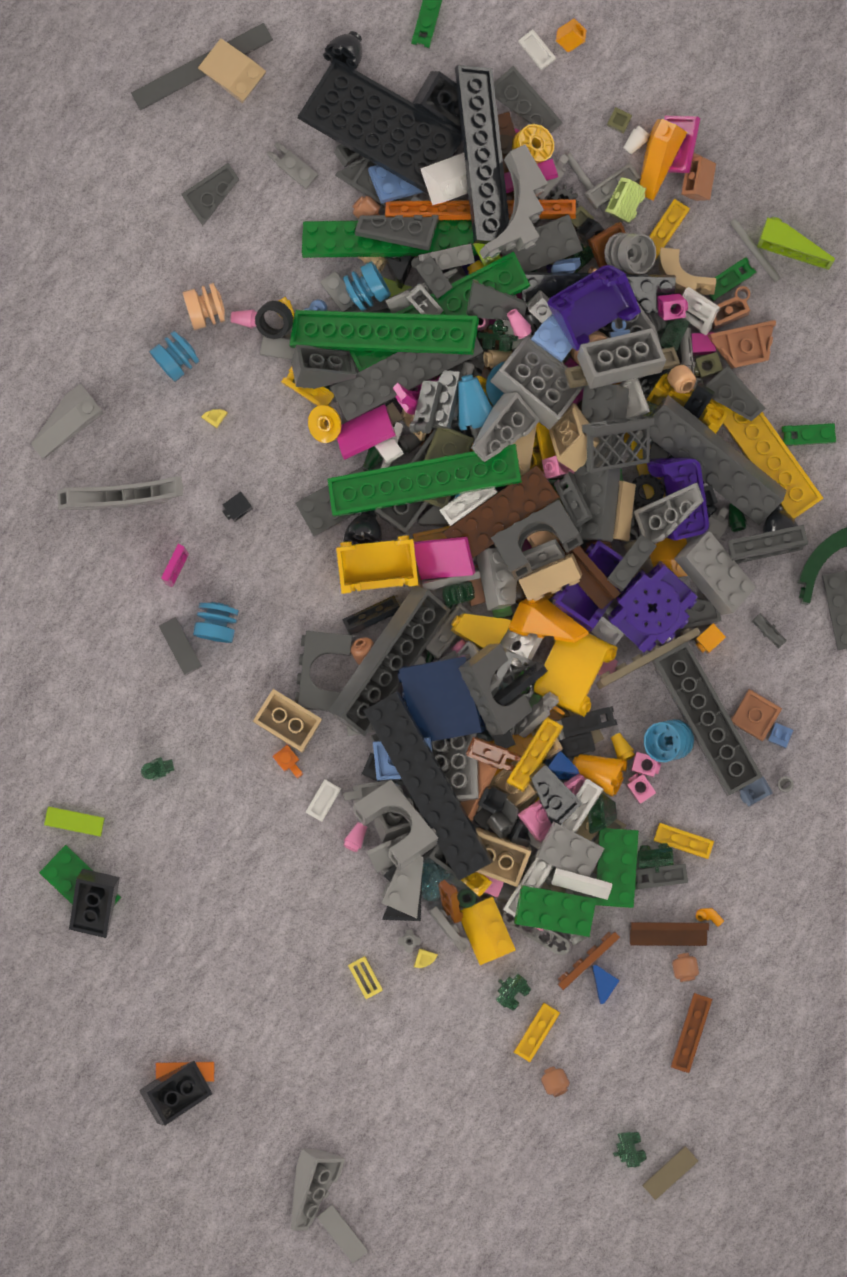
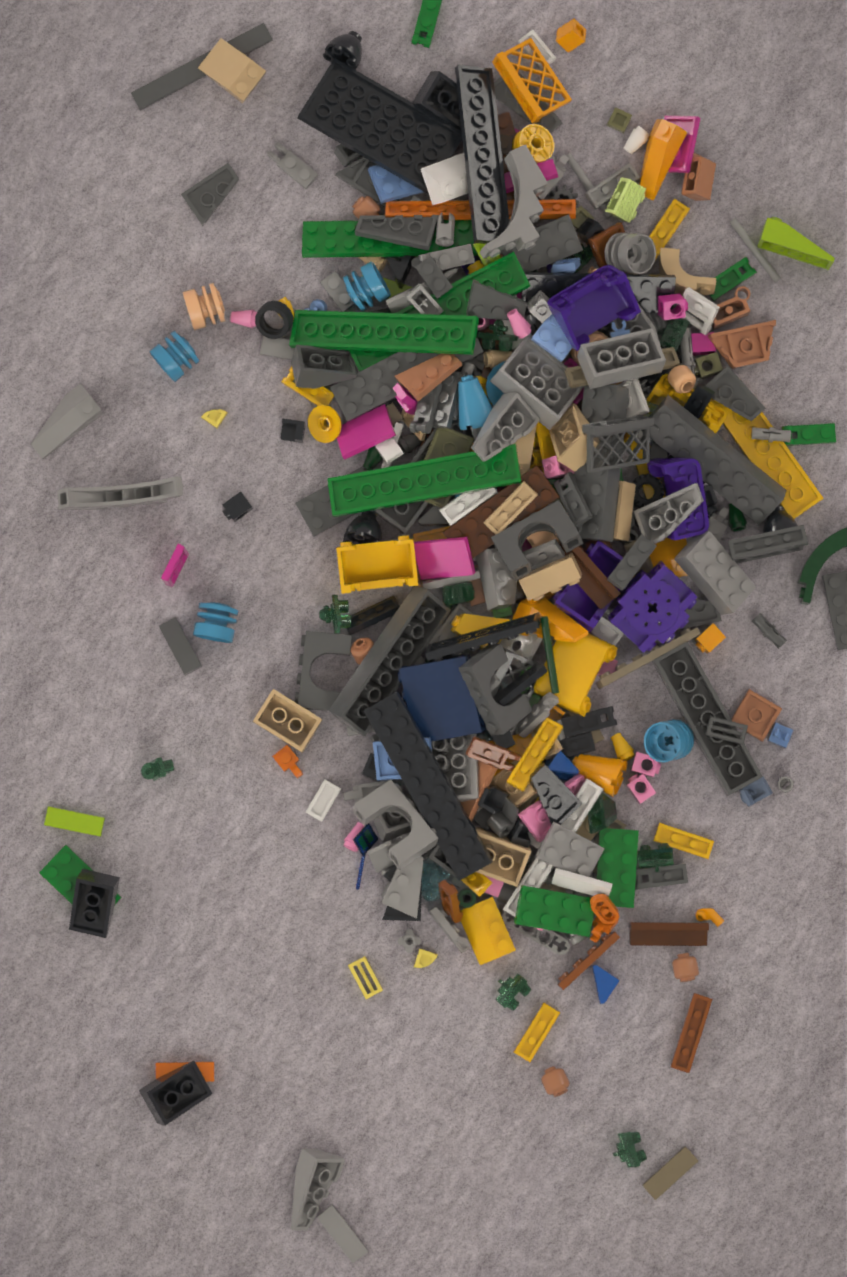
none -> black panel [280,418,306,443]
none -> clear green hips [319,595,351,634]
none -> piece [353,823,378,890]
none -> nougat wing [395,354,462,402]
none -> black plate [425,612,541,661]
none -> light grey piece [436,213,455,247]
none -> tan tile [484,481,538,534]
none -> light orange fence [492,38,572,124]
none -> dark green bar [540,616,559,694]
none -> orange plate [590,894,619,925]
none -> orange plate [590,916,619,943]
none -> dark grey tile [705,716,748,745]
none -> light grey pin [751,427,791,443]

